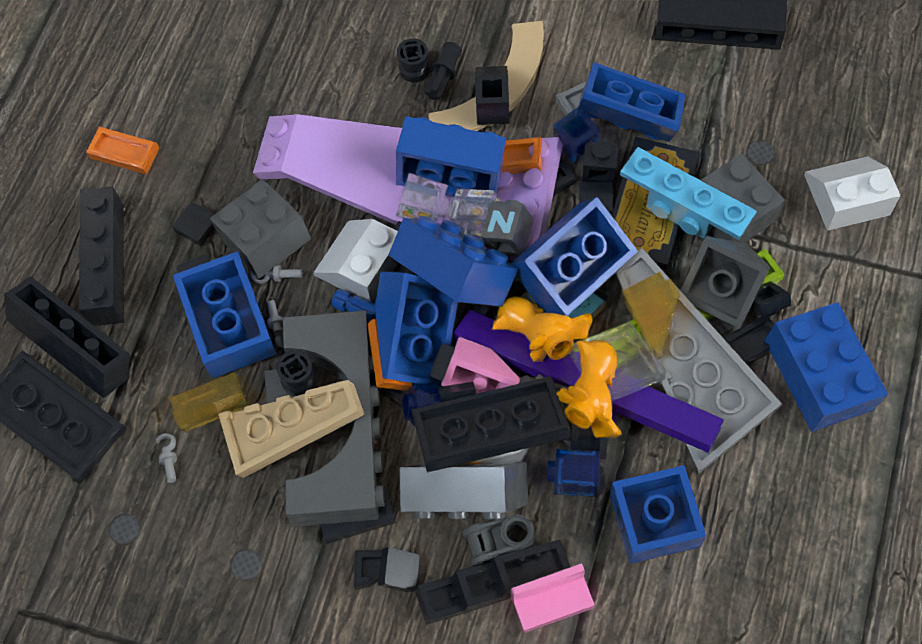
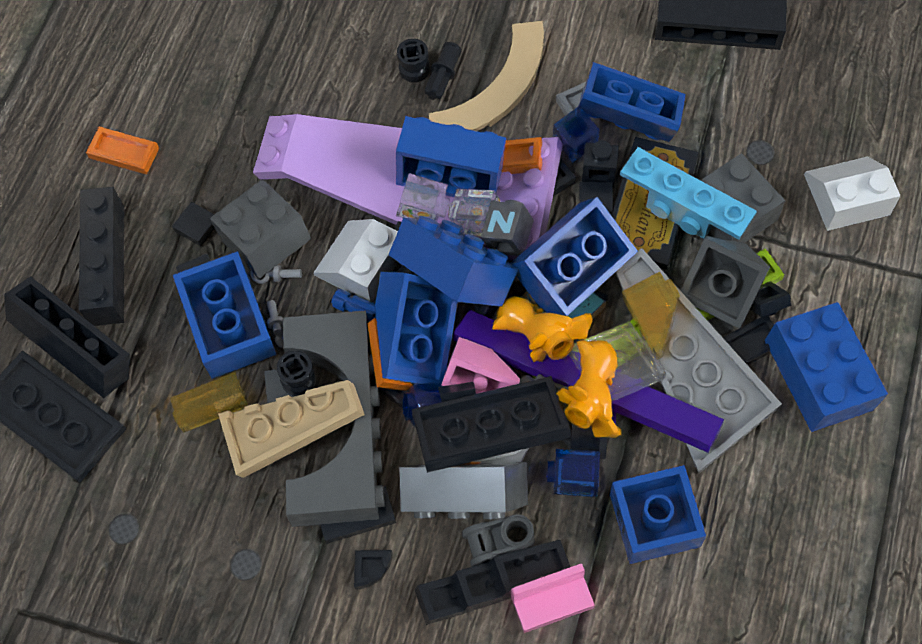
light grey hand [156,433,177,483] -> none
tile [378,547,420,593] -> none
black tile [428,343,455,385] -> none
black slope [475,66,509,125] -> none

